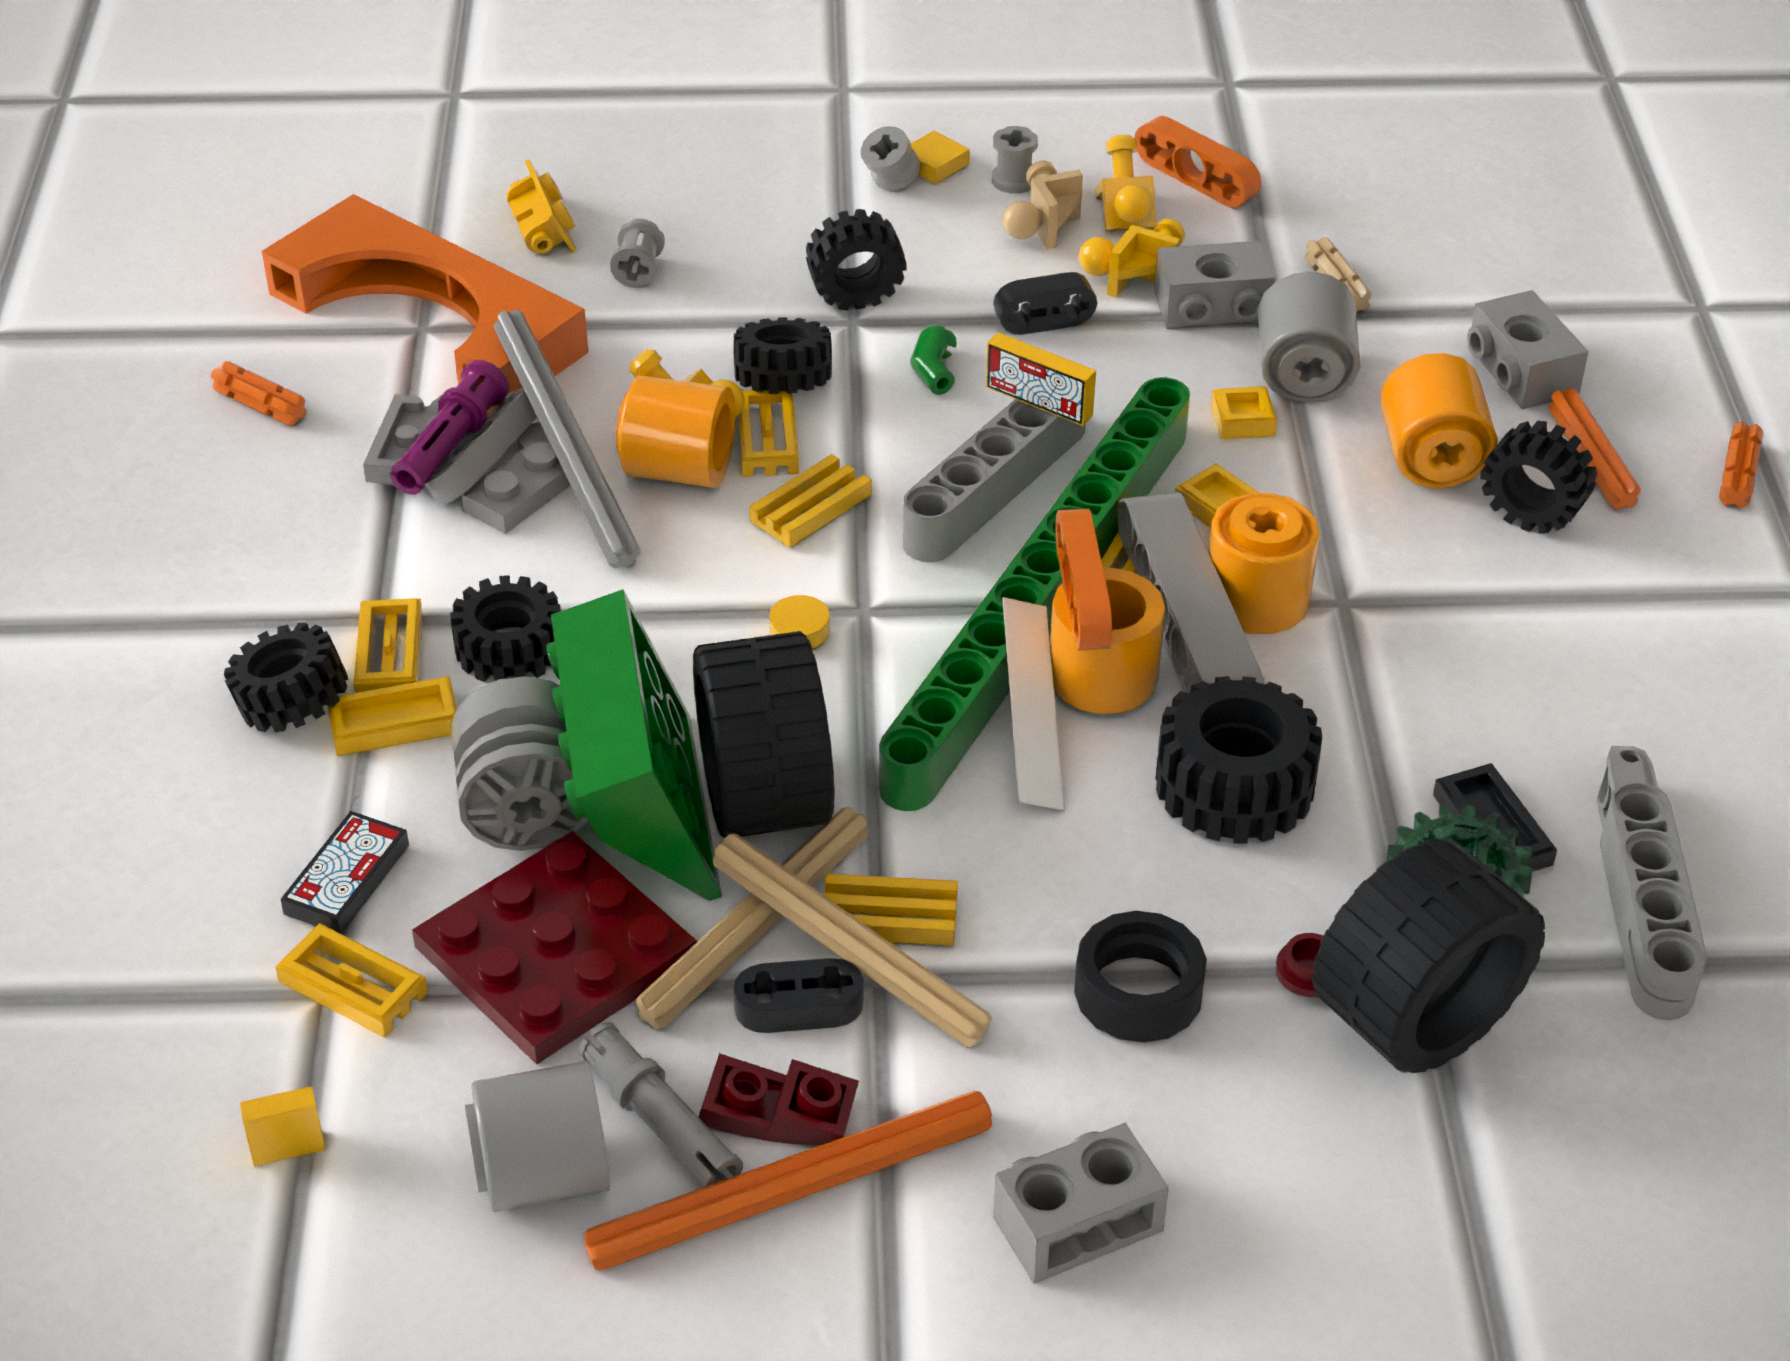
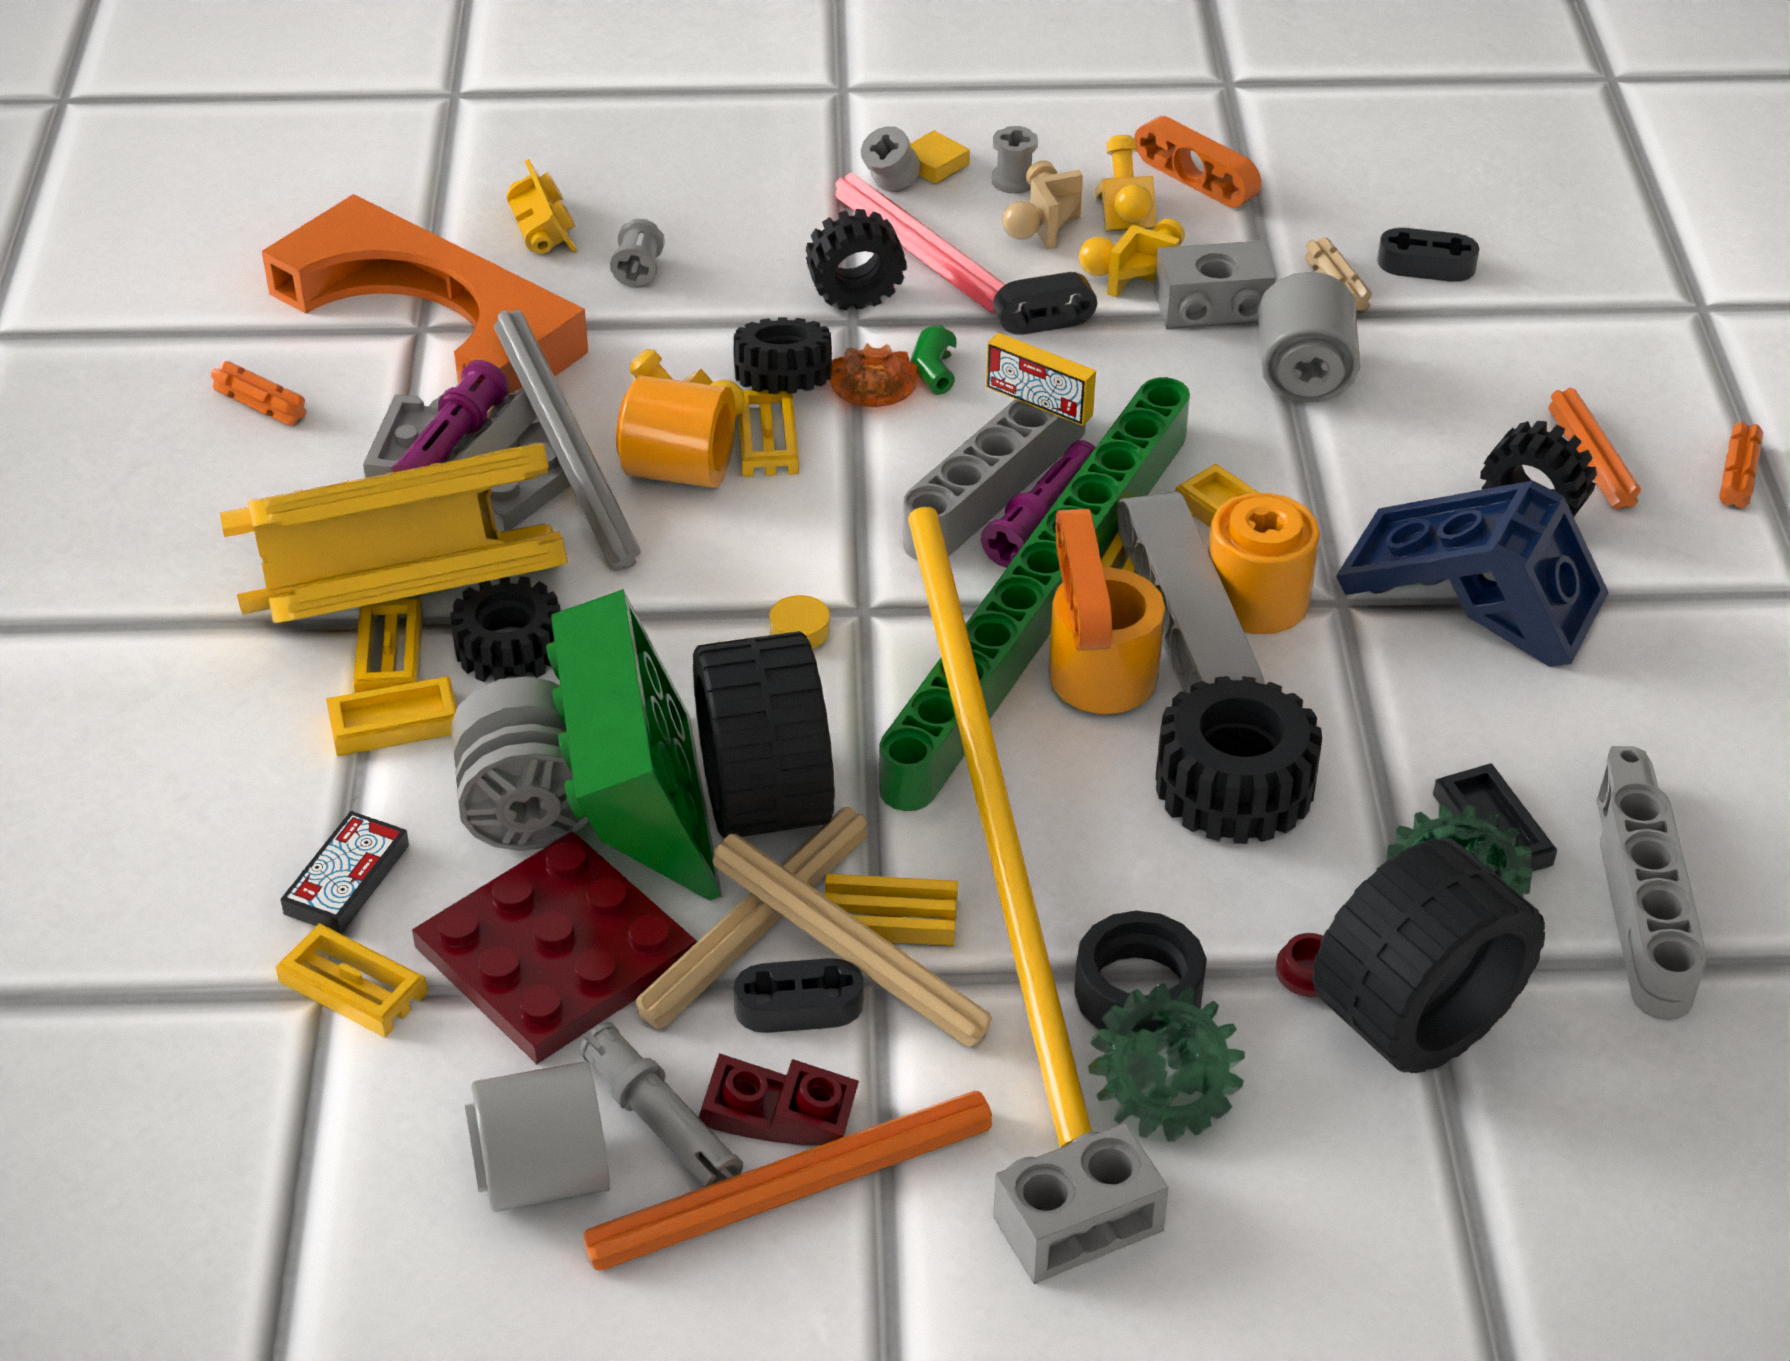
black tyre [224,623,349,732] -> none
yellow tile [240,1087,326,1166] -> none
yellow tile [749,454,872,548] -> none
white sticker [1002,597,1065,811] -> none
yellow tile [1211,386,1277,439] -> none
light orange piece [1380,353,1498,489] -> none
light grey brick [1467,290,1589,409] -> none
none -> yellow piece [220,443,568,623]
none -> clear orange gear [830,343,917,407]
none -> axle [835,173,1006,314]
none -> yellow piece [908,507,1092,1148]
none -> magenta pin [981,440,1096,568]
none -> clear green gear [1088,983,1245,1142]
none -> dark blue bracket [1336,481,1609,667]
none -> black beam [1377,228,1480,282]

